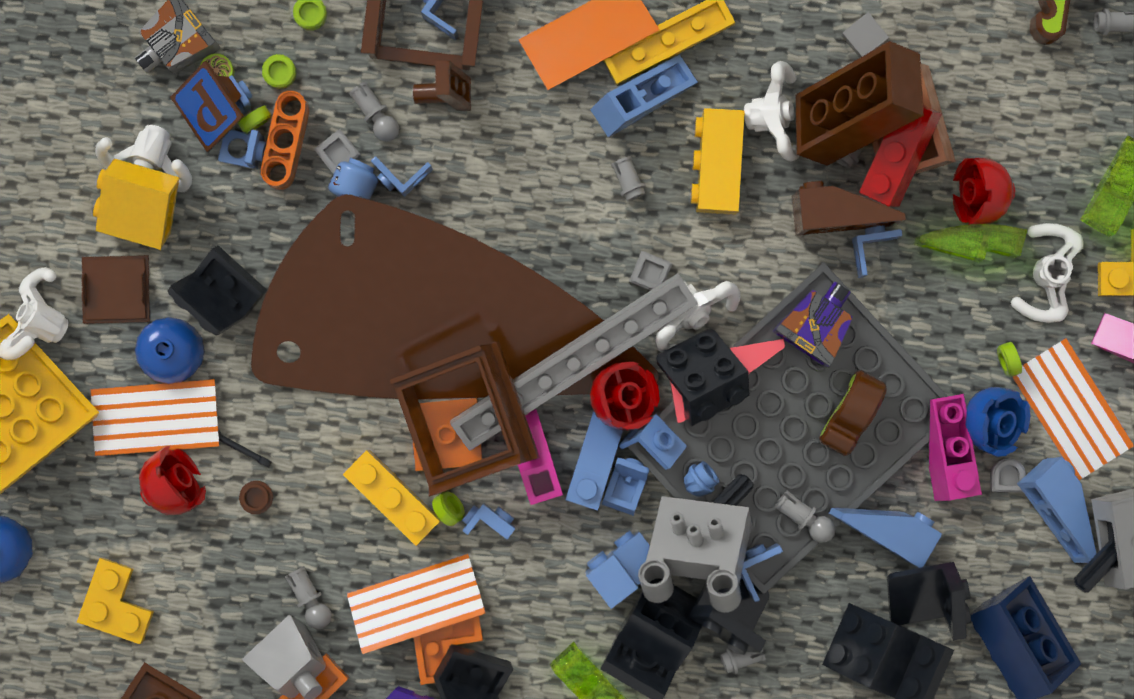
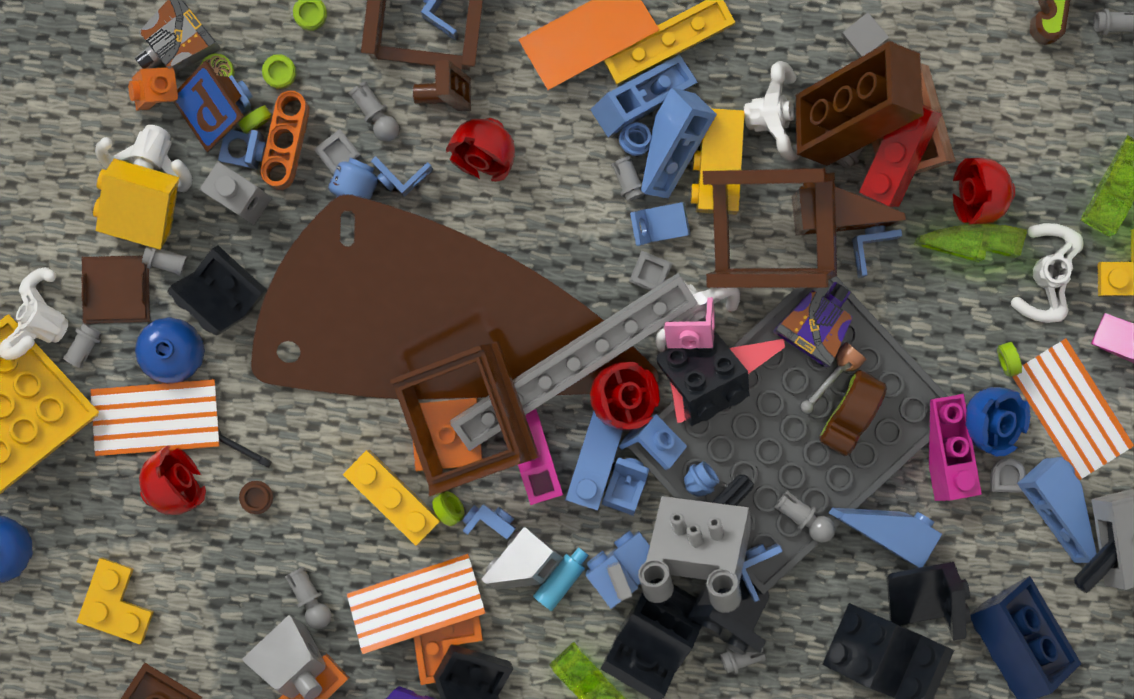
none -> light grey pin [63,323,101,368]
none -> orange bracket [128,67,178,111]
none -> light grey pin [142,246,187,276]
none -> light grey torso [199,162,272,225]
none -> red cylinder [446,118,515,182]
none -> slope [481,527,563,590]
none -> medium azure cylinder [533,547,589,611]
none -> light grey tile [607,561,632,601]
none -> medium blue plate [619,122,652,156]
none -> medium blue bracket [630,202,690,246]
none -> medium blue slope [641,87,717,199]
none -> bright pink bracket [664,297,715,349]
none -> reddish brown piece [703,168,837,288]
none -> hinge [801,342,867,414]

